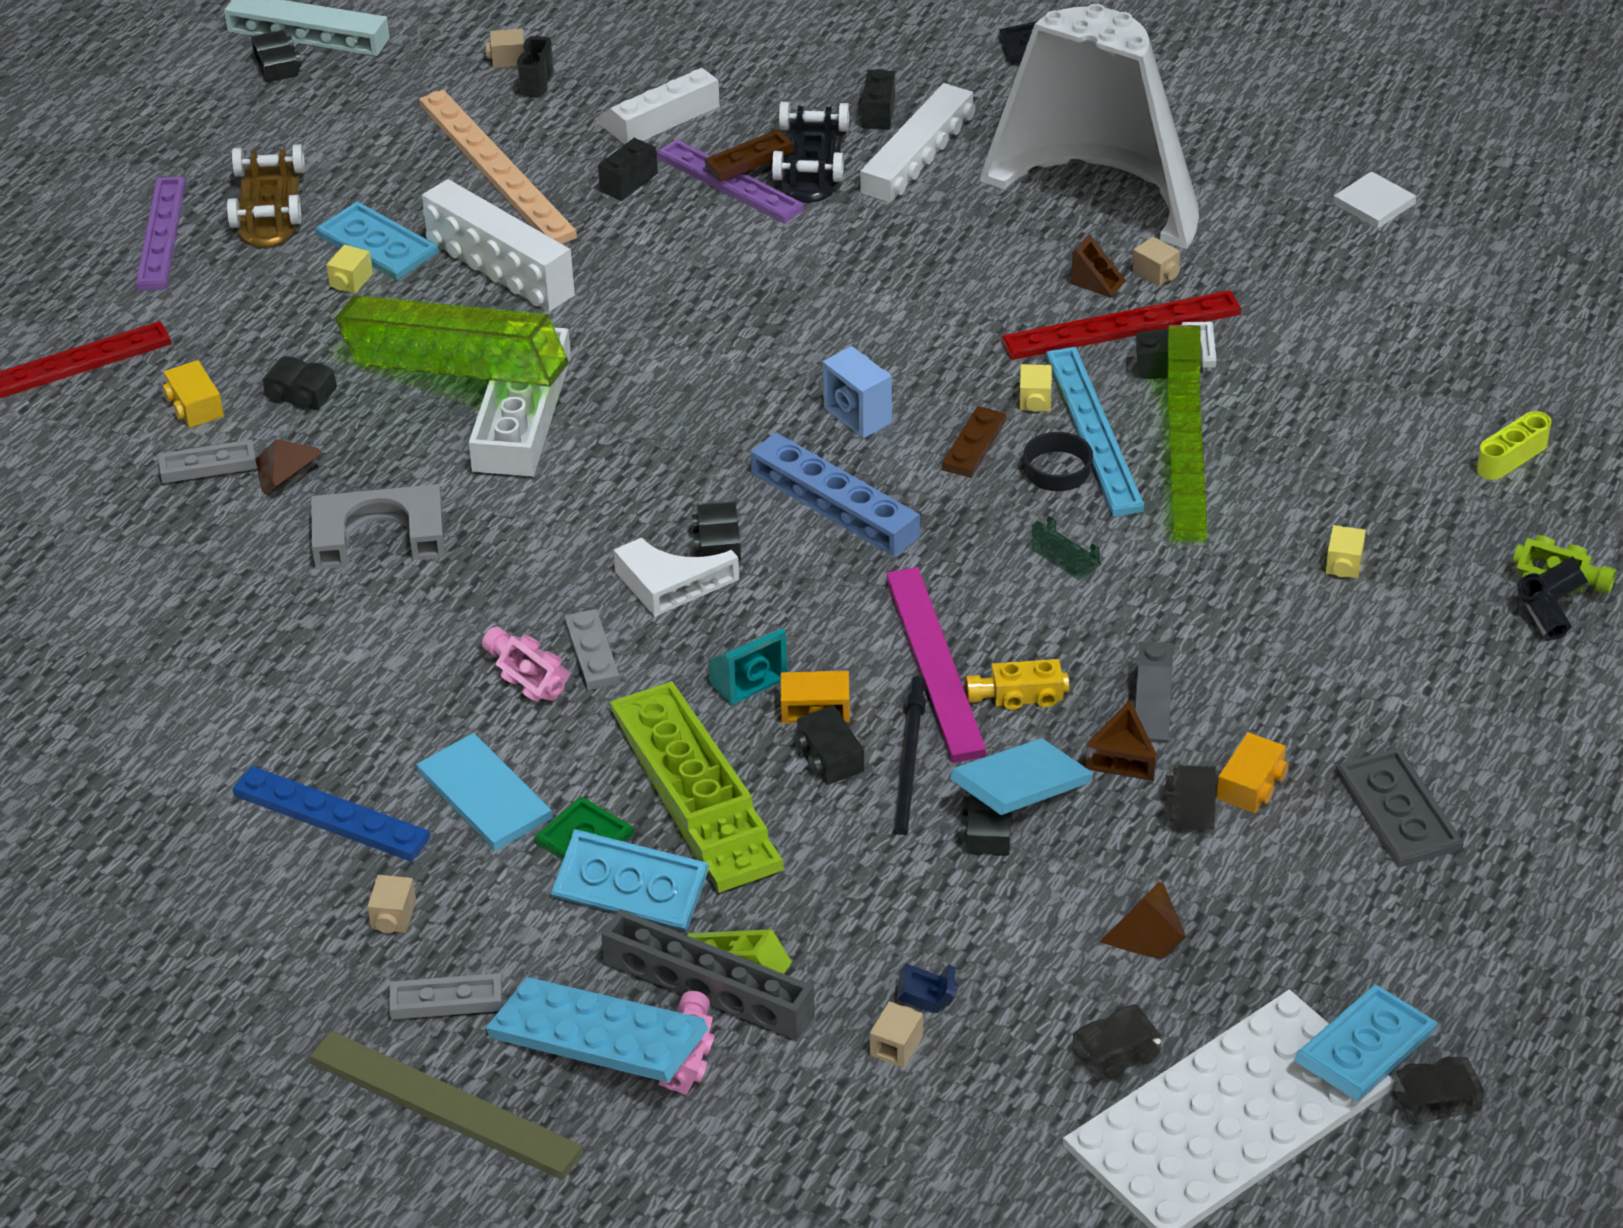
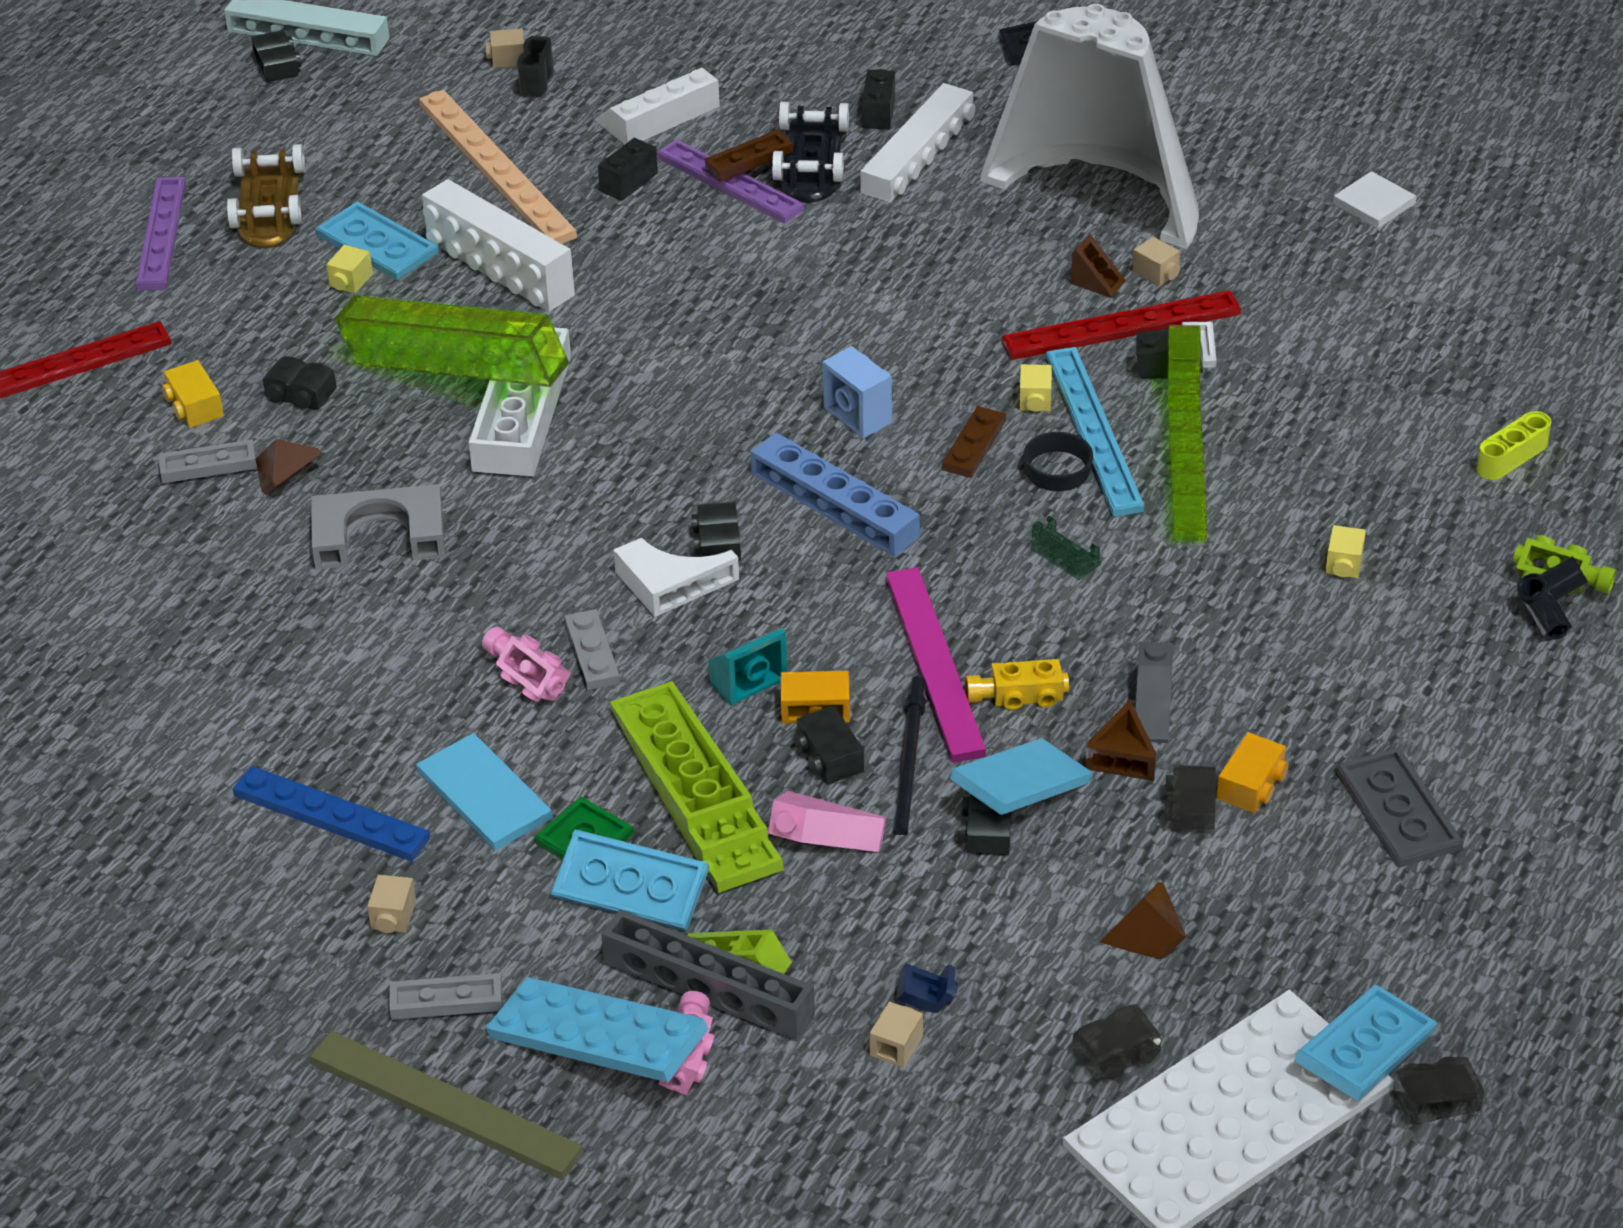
none -> bright pink slope [768,791,887,852]

